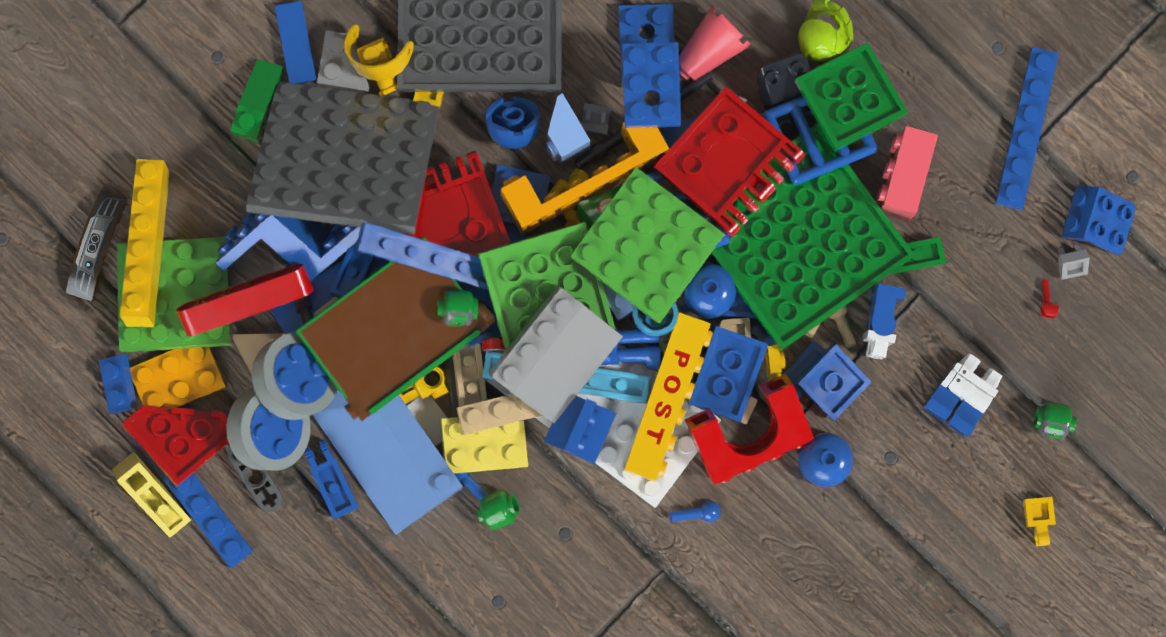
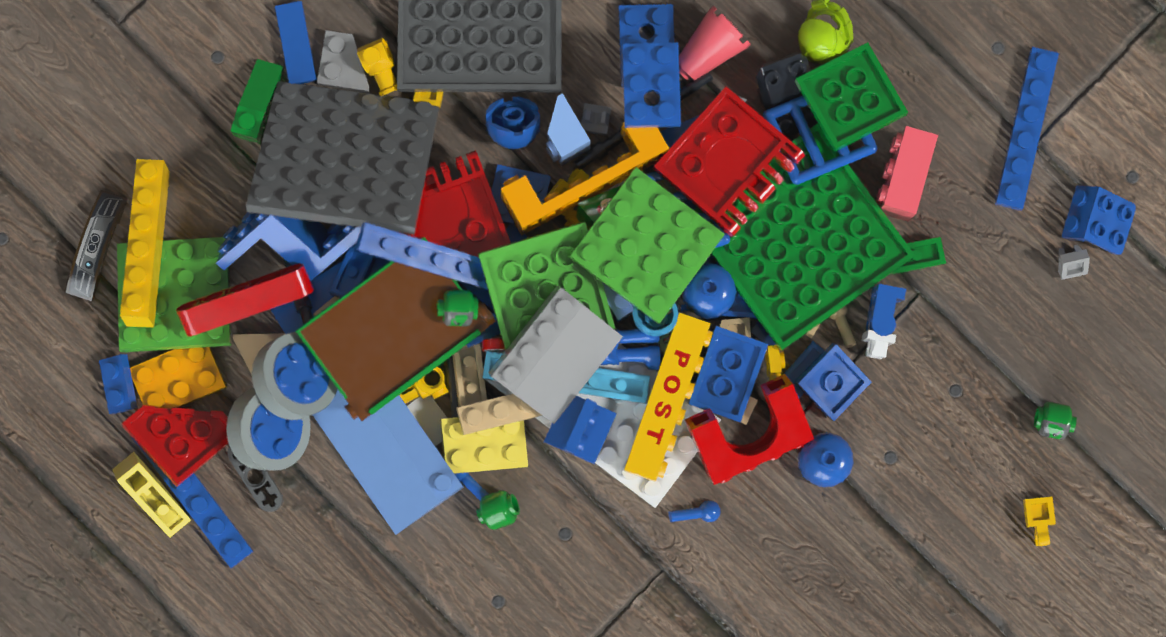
blue hinge [304,439,360,520] -> none
yellow piece [344,24,414,81] -> none
hips [922,353,1002,438] -> none
red hand [1040,279,1059,319] -> none

